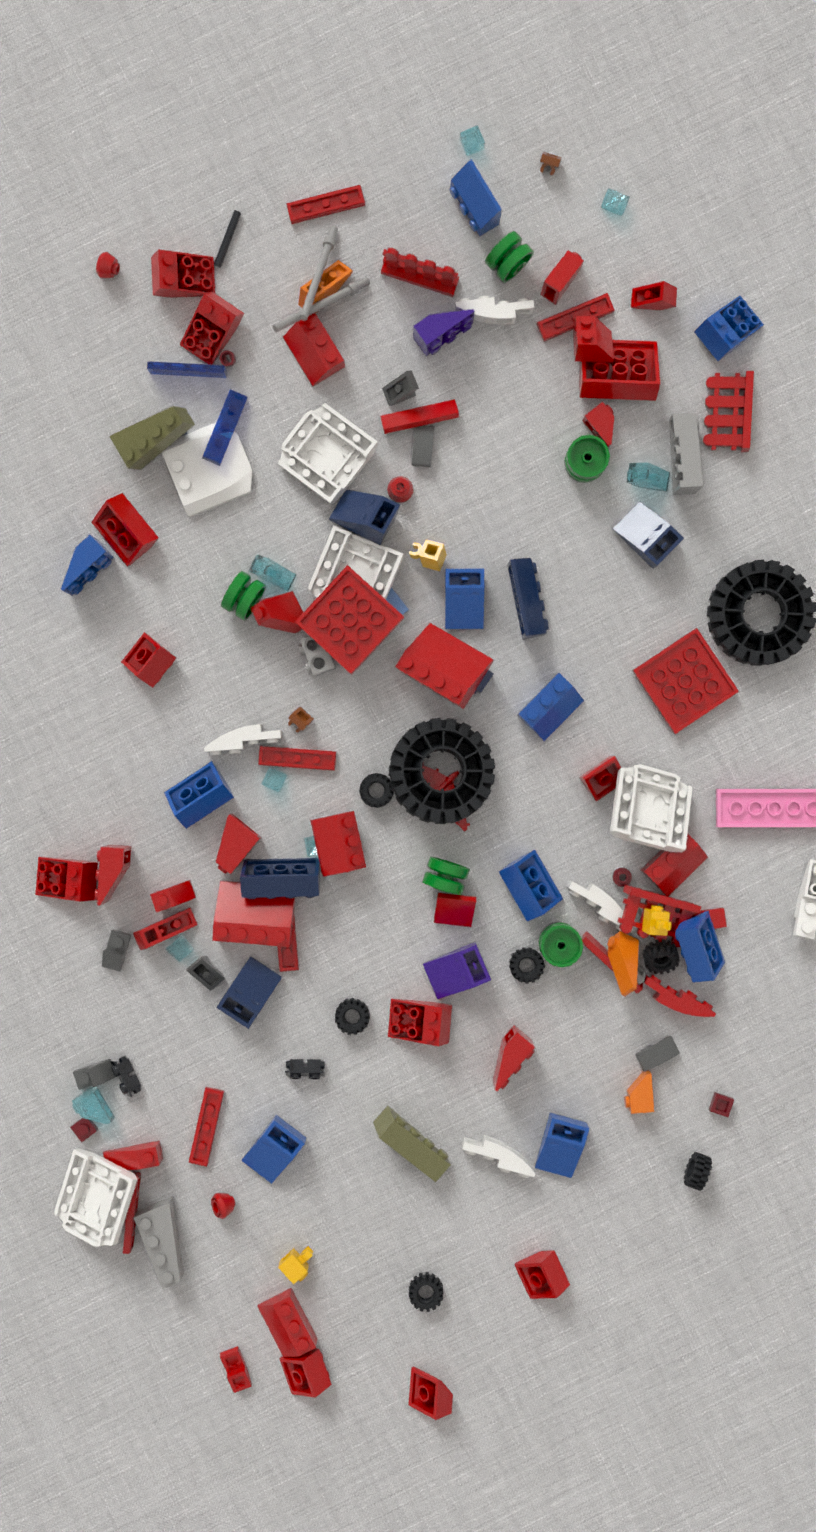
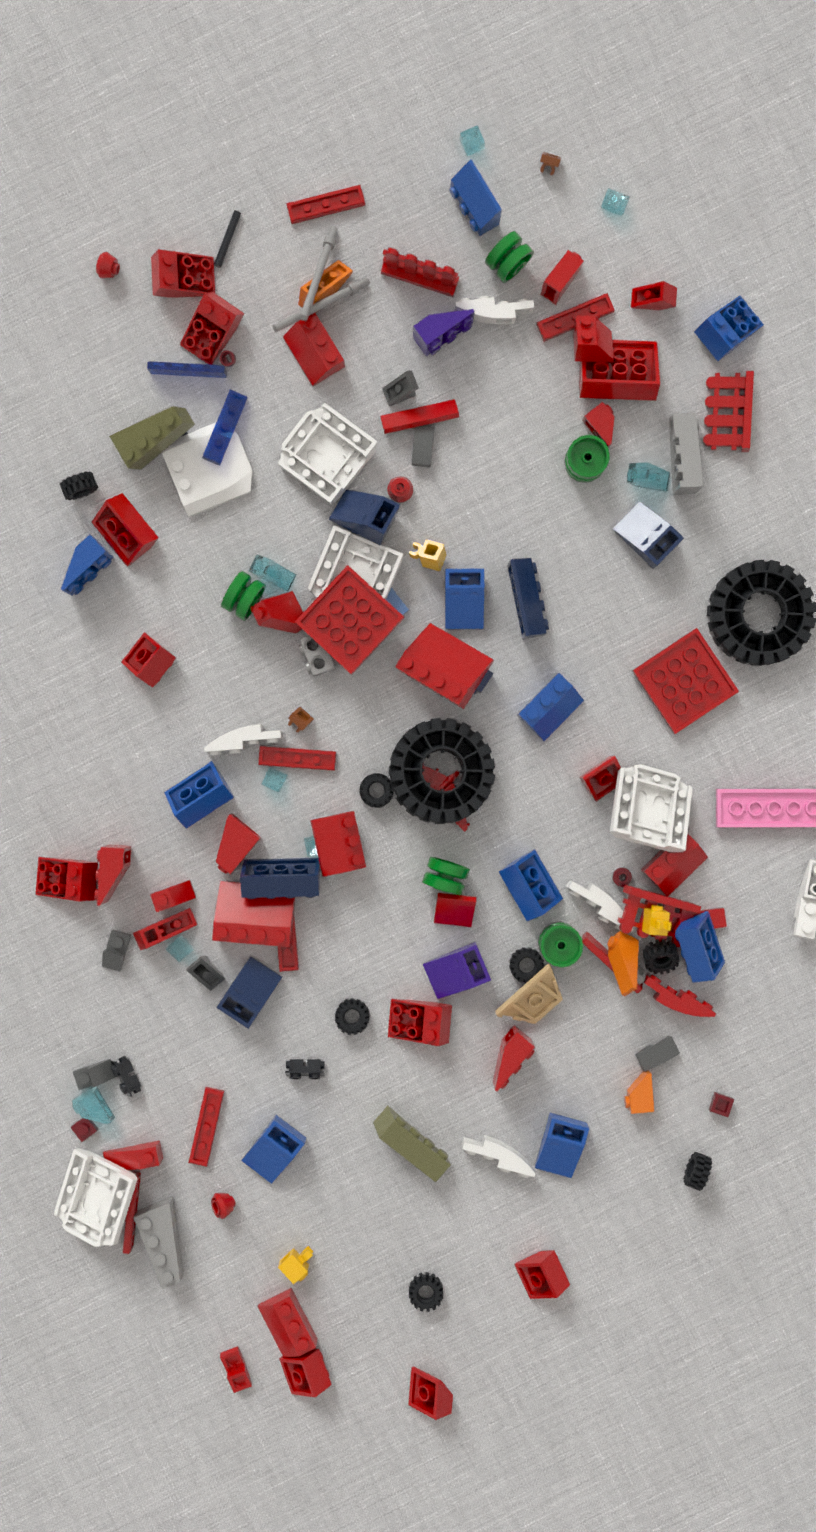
none -> black tyre [59,471,98,500]
none -> tan wing [495,963,563,1024]

